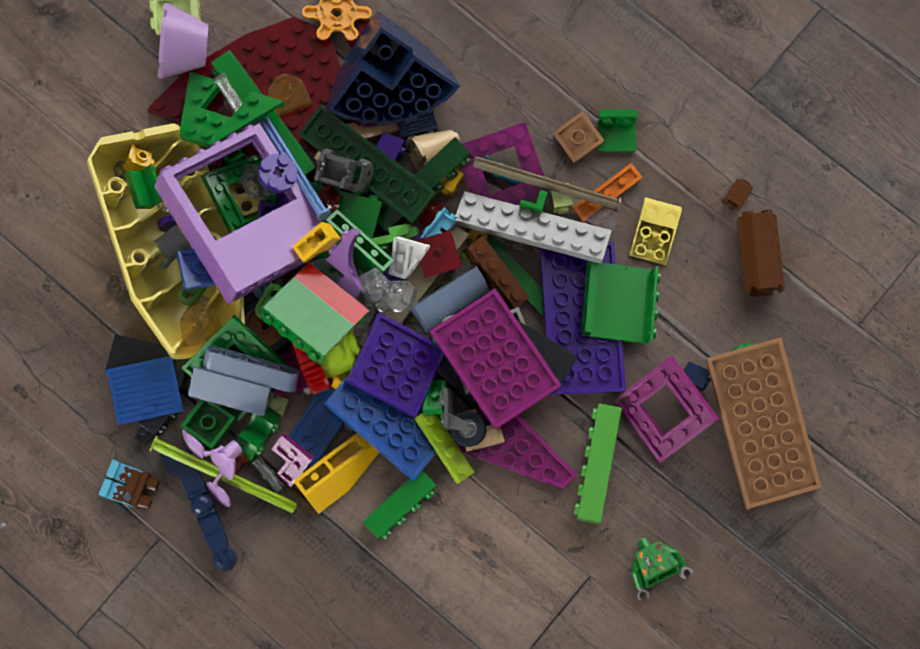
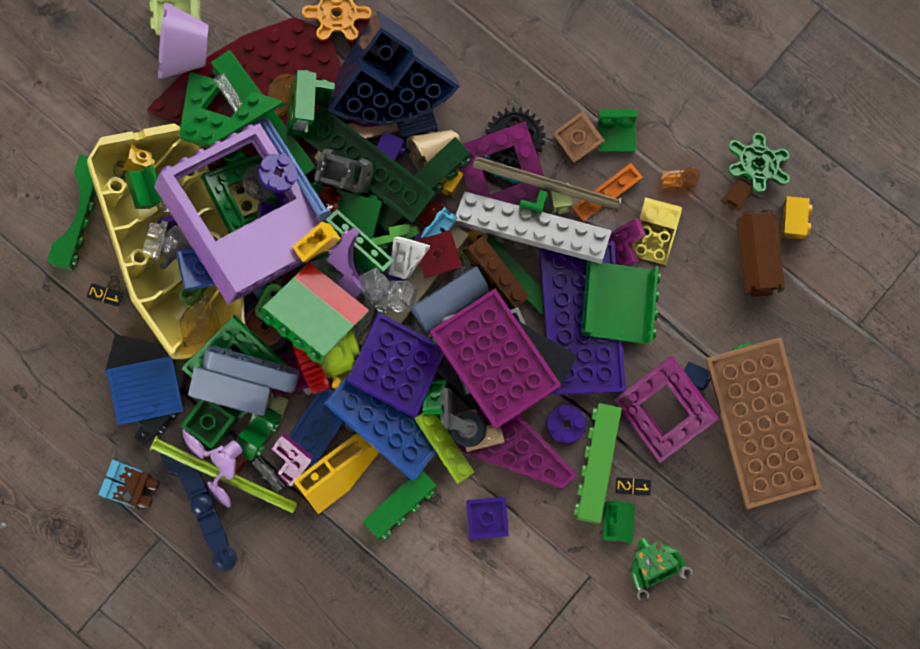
none -> green arch [47,154,97,271]
none -> black sticker [87,284,123,307]
none -> clear hips [143,220,178,261]
none -> brick [287,70,335,137]
none -> dark purple plate [466,497,509,540]
none -> black gear [485,107,546,167]
none -> dark purple plate [547,405,586,444]
none -> green panel [603,501,635,543]
none -> magenta plate [609,219,646,266]
none -> black sticker [616,477,651,495]
none -> clear orange piece [661,167,700,189]
none -> green plate [729,133,790,193]
none -> yellow brick [781,196,812,240]

